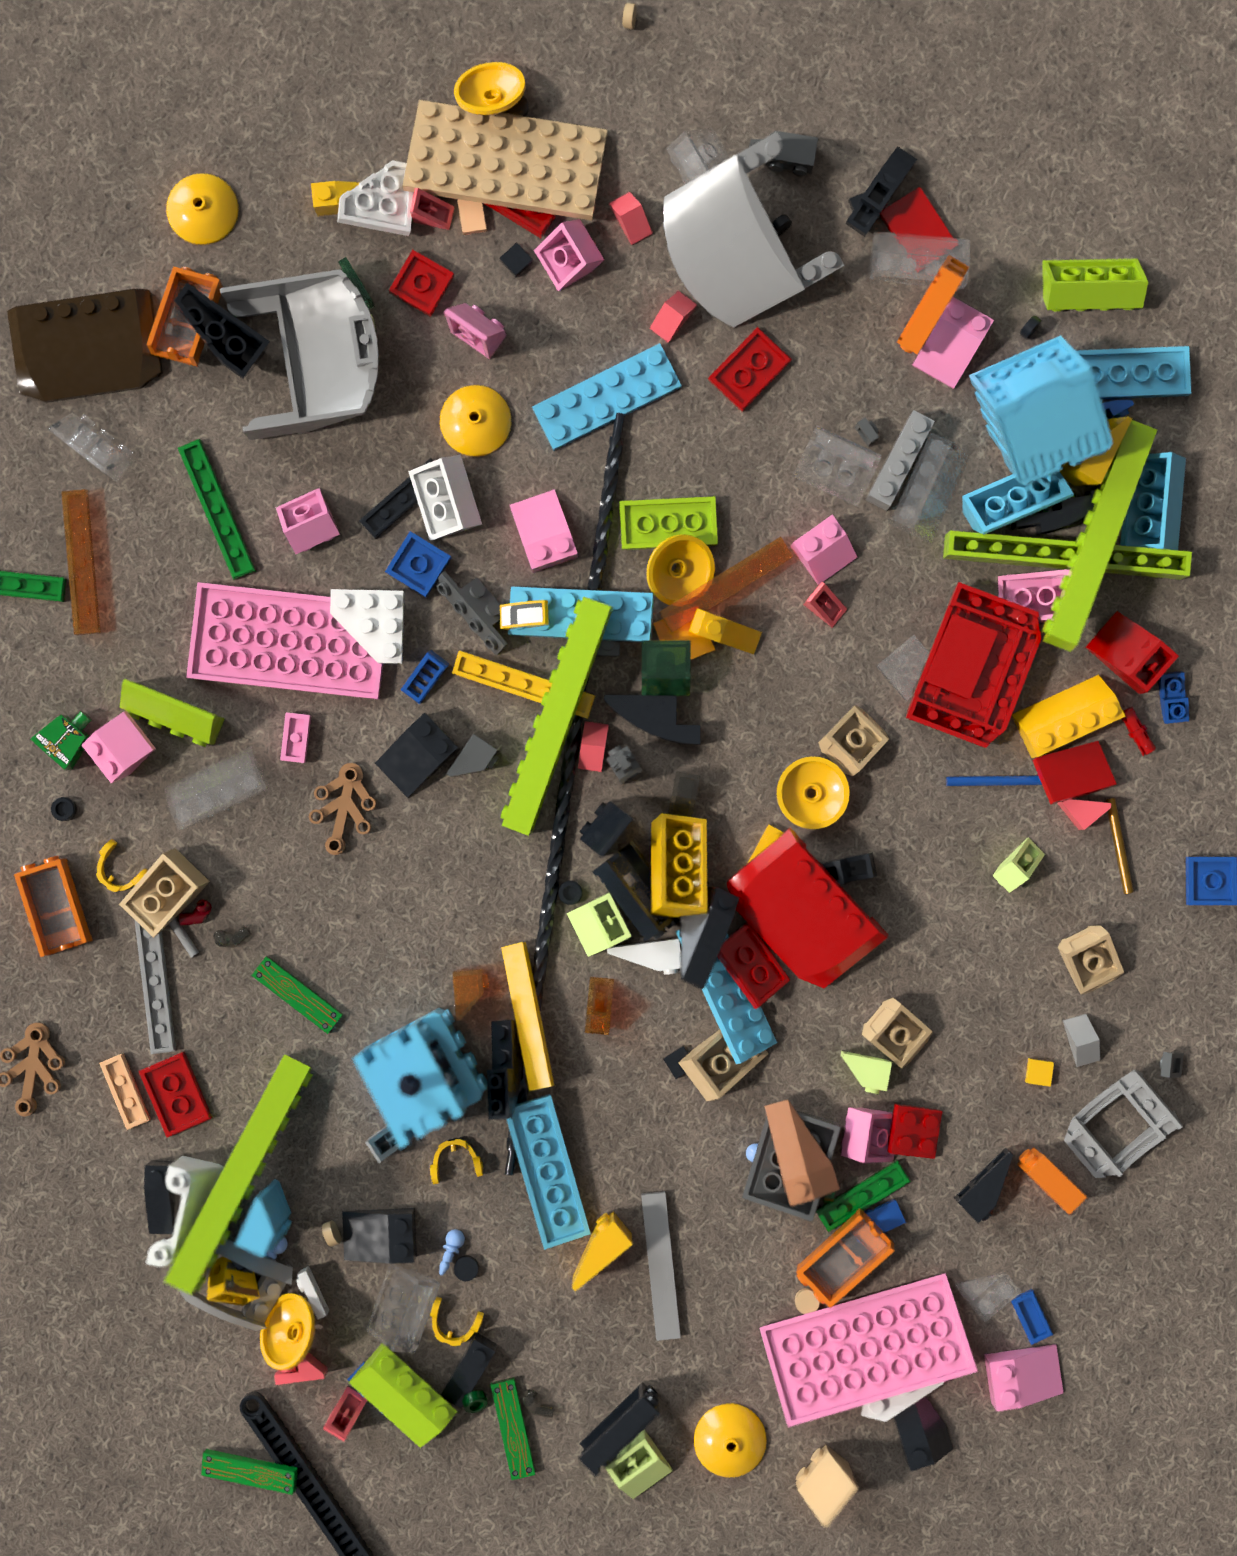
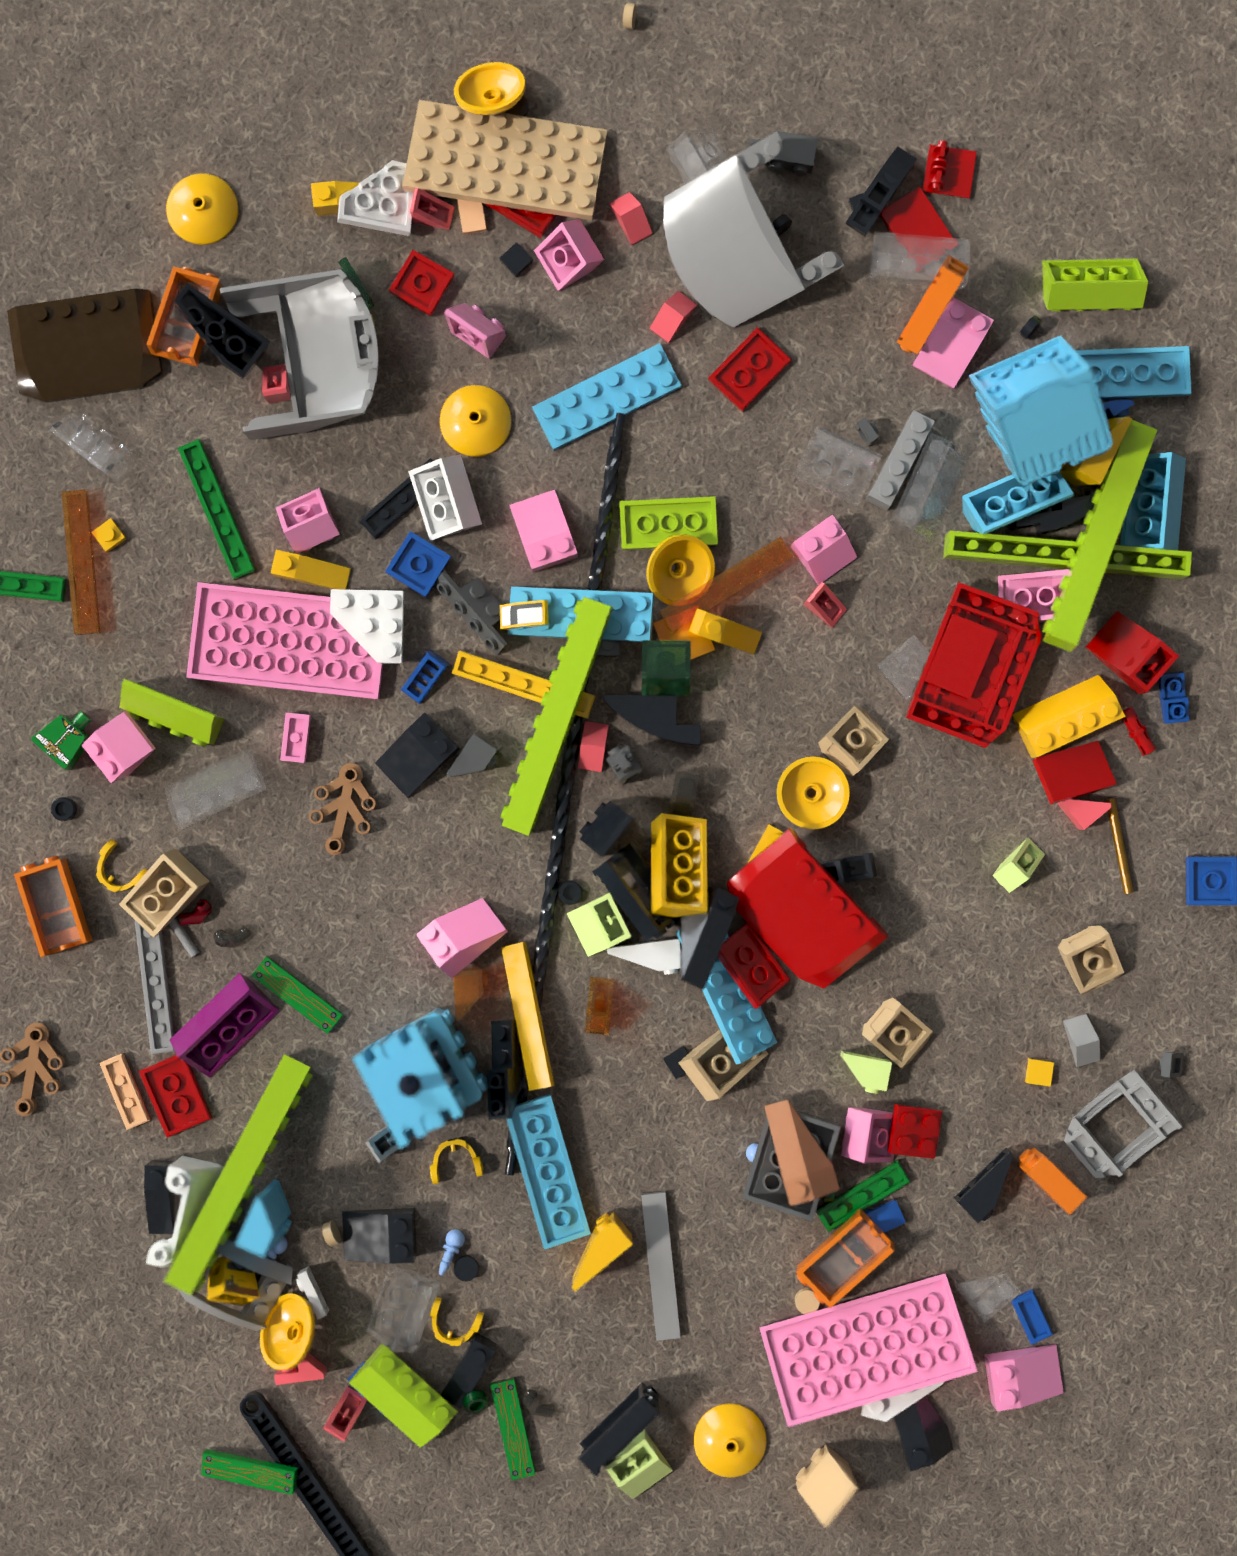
blue bar [946,776,1042,786] -> none
none -> yellow plate [92,518,127,553]
none -> magenta slope [169,973,280,1078]
none -> coral slope [262,364,291,404]
none -> yellow slope [271,550,351,590]
none -> bright pink slope [416,898,508,978]
none -> red hinge [923,140,977,199]

